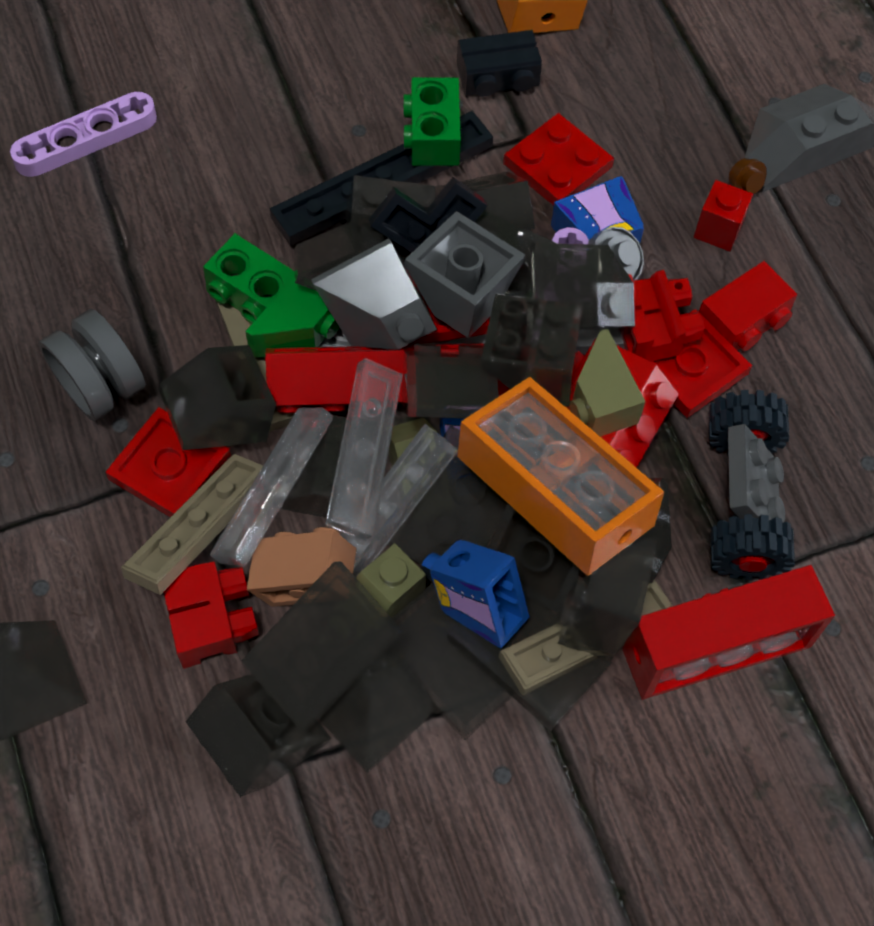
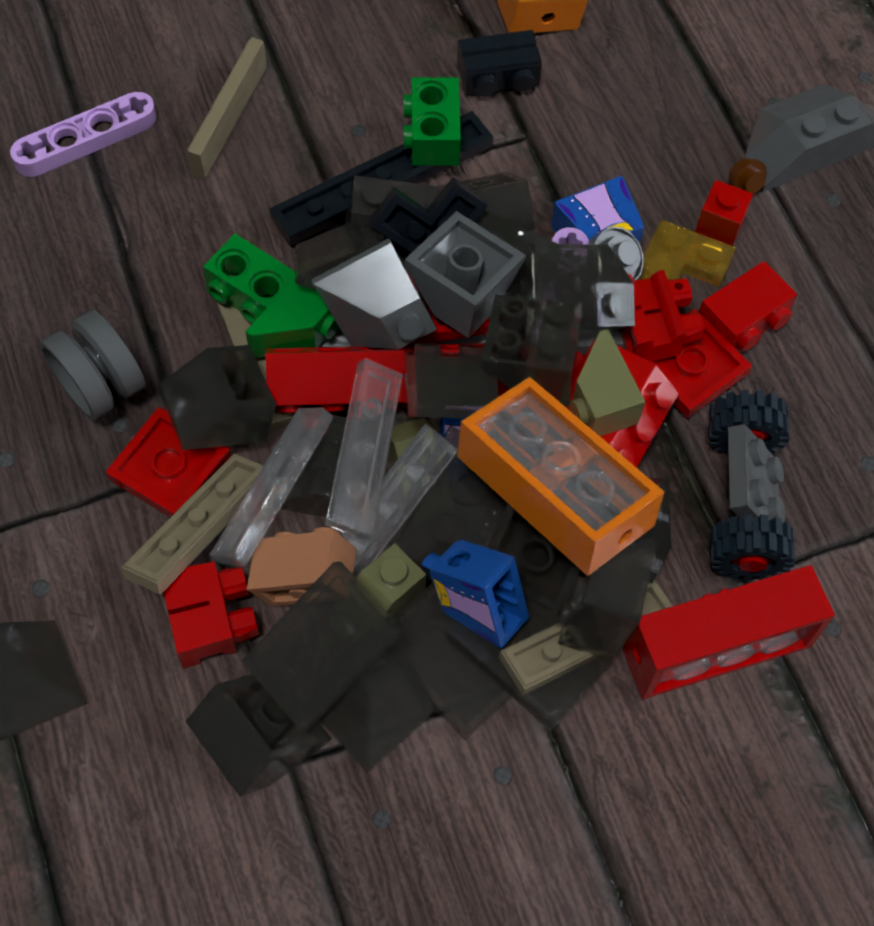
red plate [503,113,614,206] -> none
none -> dark tan tile [187,37,267,180]
none -> clear yellow plate [637,219,736,287]

